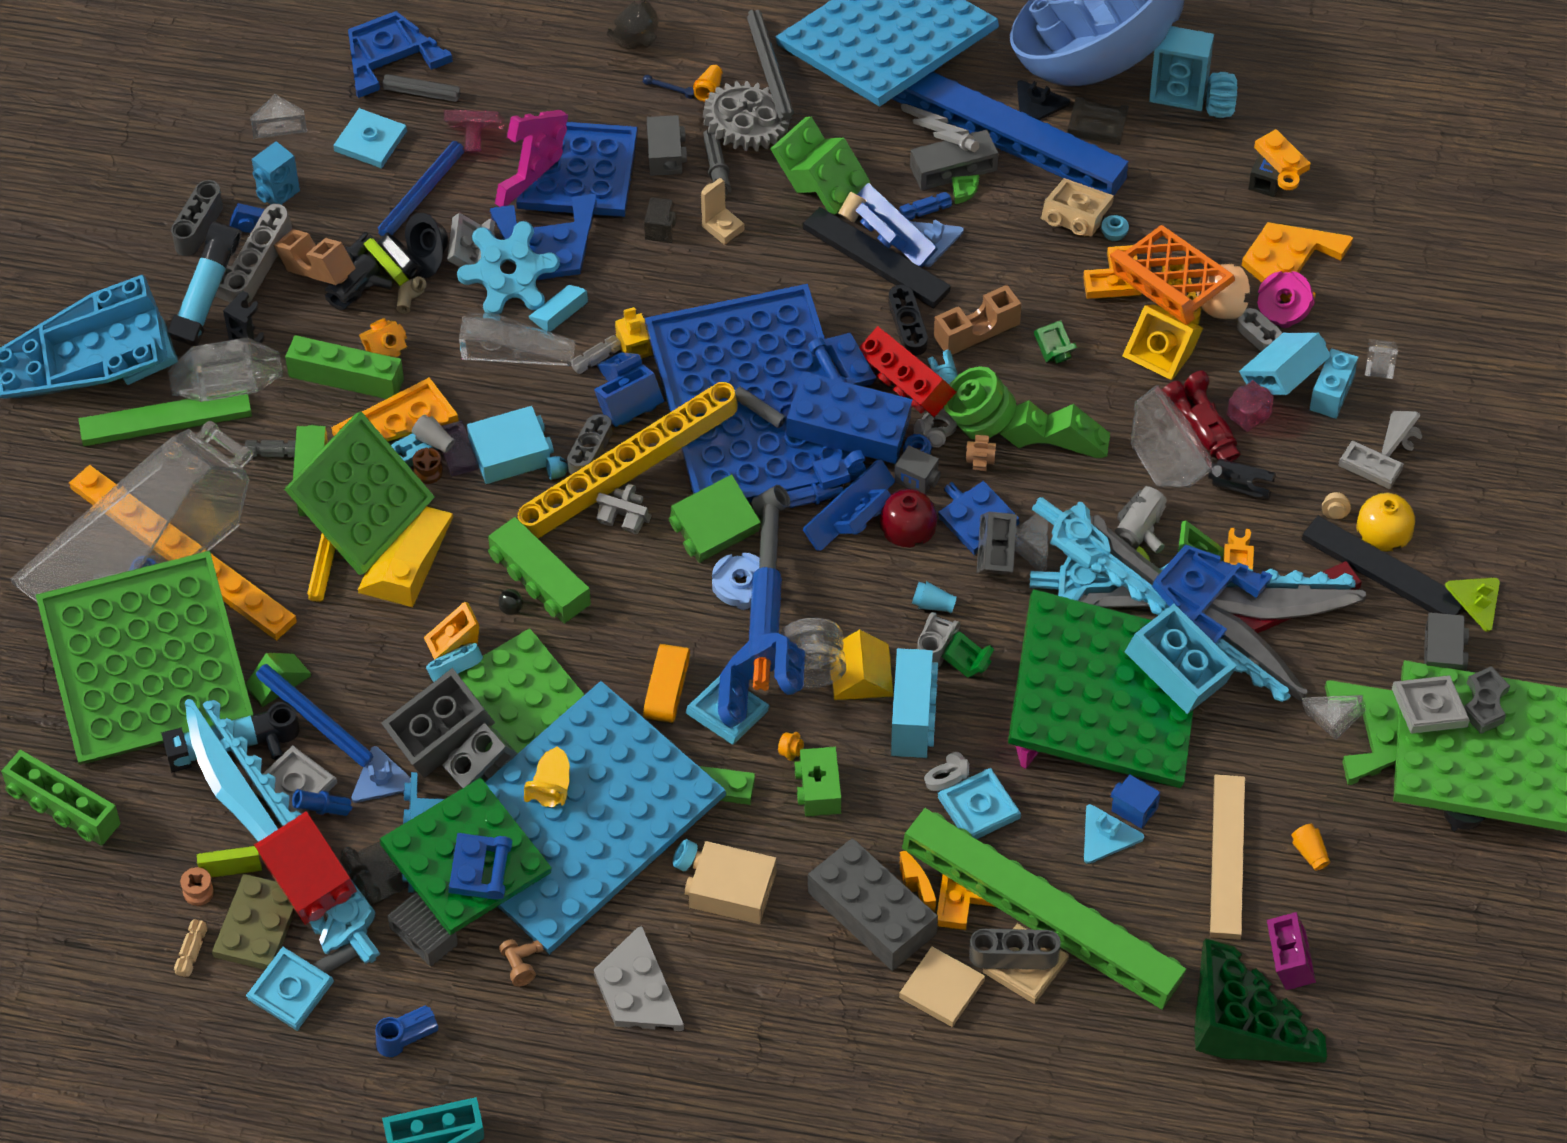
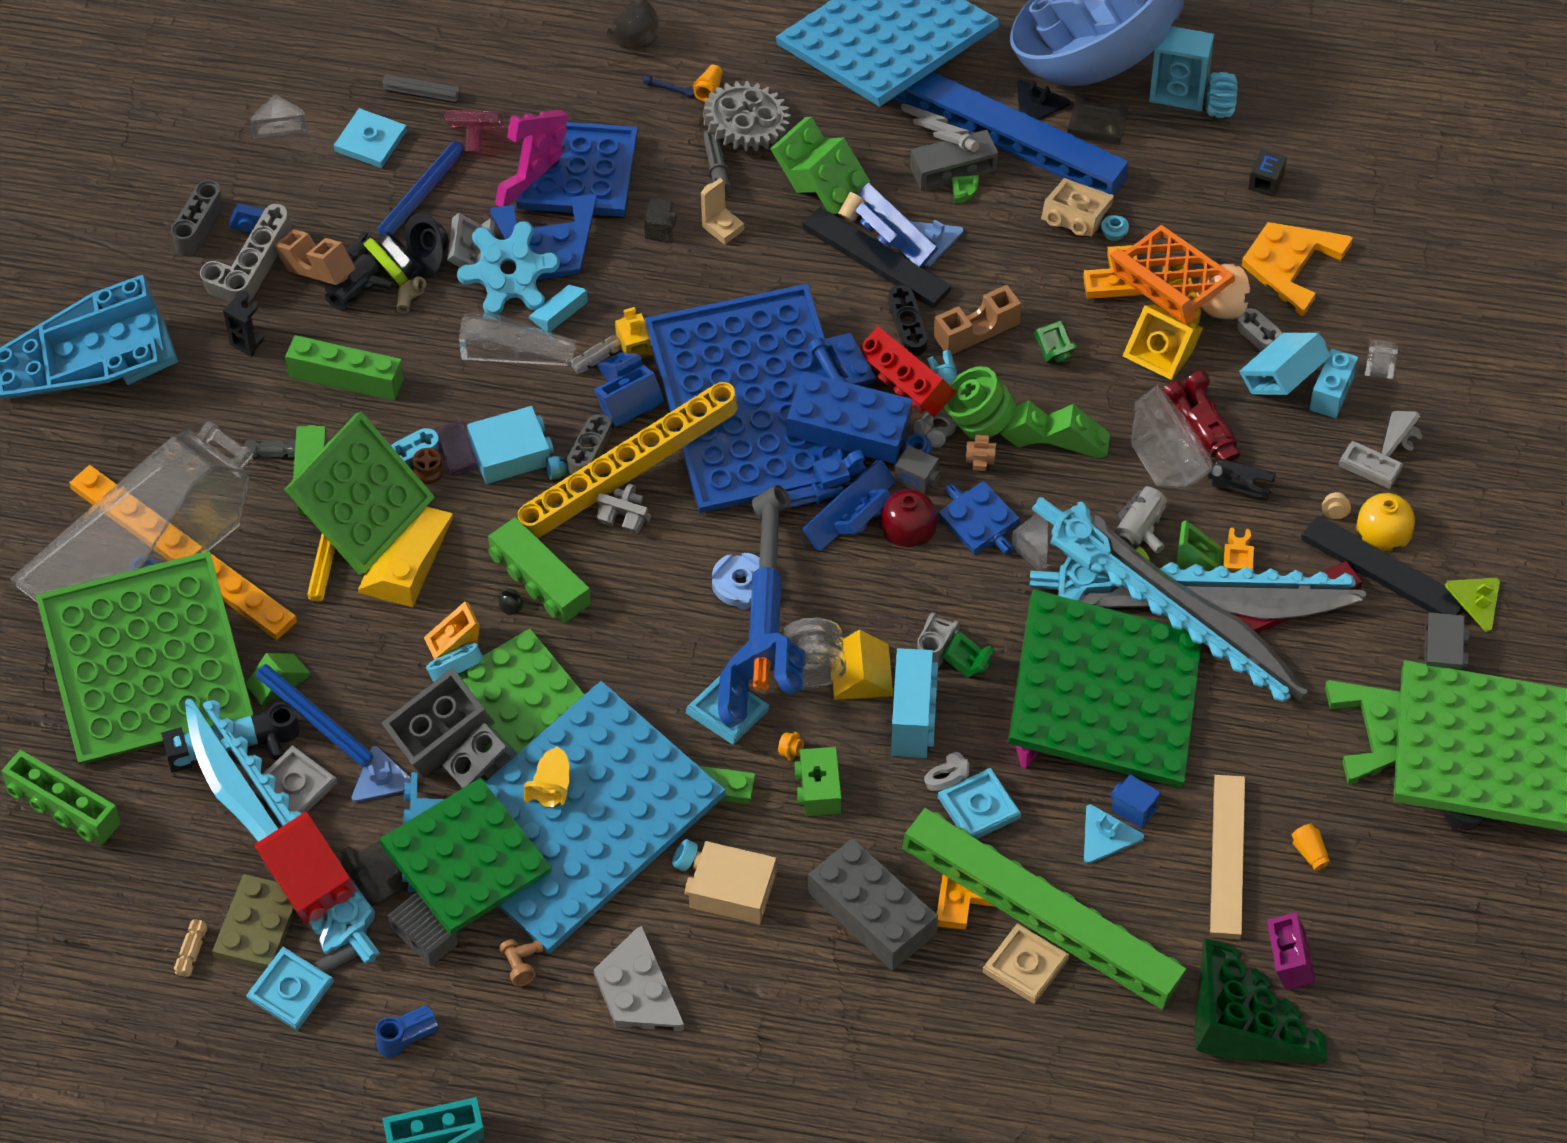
bright green tile [78,388,252,446] -> none
piece [168,221,242,348] -> none
clear wedge [168,337,283,402] -> none
nougat wheel [180,867,214,906] -> none
lime tile [196,846,262,878] -> none
dark azure brick [252,141,300,205] -> none
blue axle [292,789,352,816] -> none
light orange wing [331,377,459,442] -> none
blue wing [348,11,453,98] -> none
light orange brick [359,318,407,358] -> none
light grey cone [412,414,455,453] -> none
blue plate [448,833,512,899] -> none
light orange beam [643,644,690,723] -> none
dark grey brick [647,115,687,176] -> none
bright green brick [669,474,761,563] -> none
dark grey piece [735,386,786,428] -> none
dark grey axle [747,10,794,121] -> none
blue axle [899,192,952,220] -> none
light orange slope [899,851,936,913] -> none
tan tile [899,947,985,1027] -> none
medium azure cone [912,581,957,613] -> none
dark grey beam [969,929,1061,970] -> none
dark grey brick [977,511,1017,575] -> none
medium azure brick [1125,604,1237,714] -> none
blue wing [1152,544,1273,645] -> none
clear pink brick [1227,380,1274,432] -> none
light orange hinge [1254,129,1311,190] -> none
dark pink plate [1257,271,1315,328] -> none
clear slope [1302,695,1366,740] -> none
light grey plate [1392,675,1470,734] -> none
dark grey tile [1464,666,1510,734] -> none

